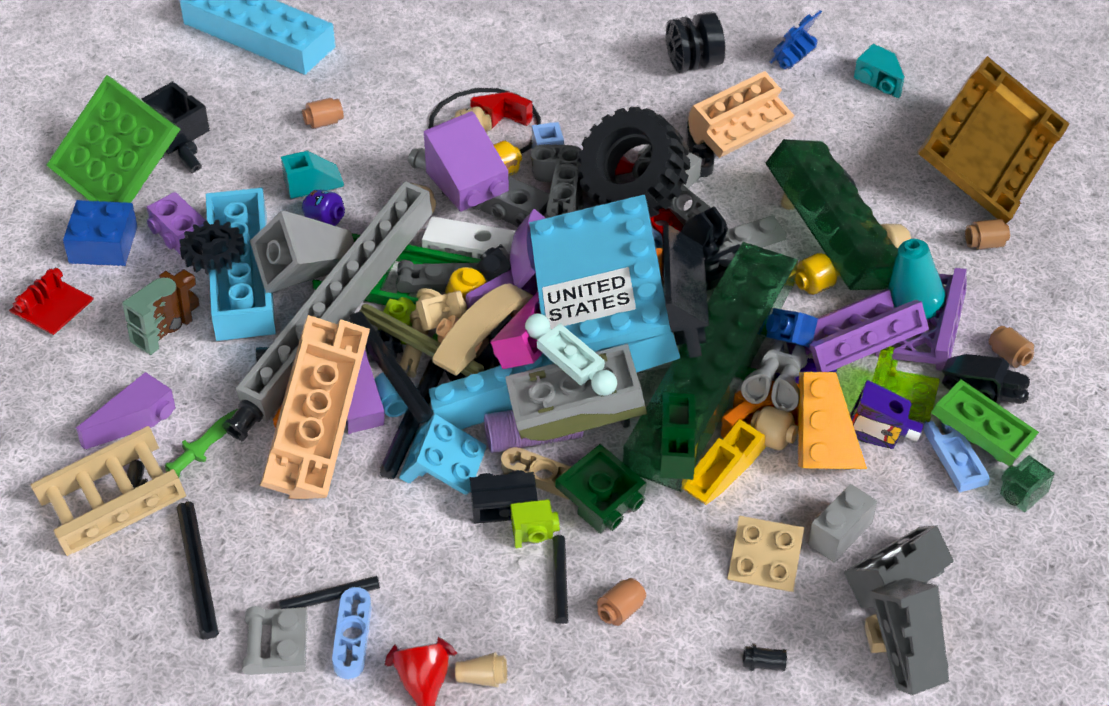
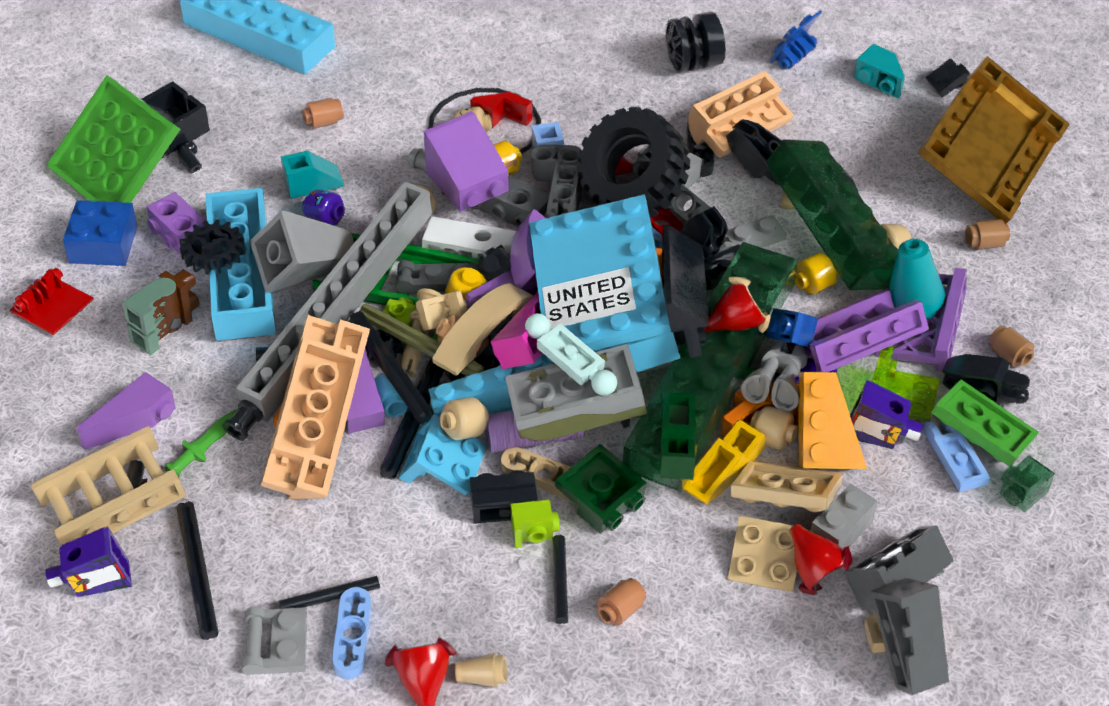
black pin [742,643,787,672] -> none
none -> dark purple torso [45,526,132,597]
none -> tan head [440,397,489,440]
none -> red hat [705,277,771,333]
none -> black hinge [726,119,795,187]
none -> tan plate [731,461,842,512]
none -> red hat [790,524,853,595]
none -> black bracket [925,58,970,97]

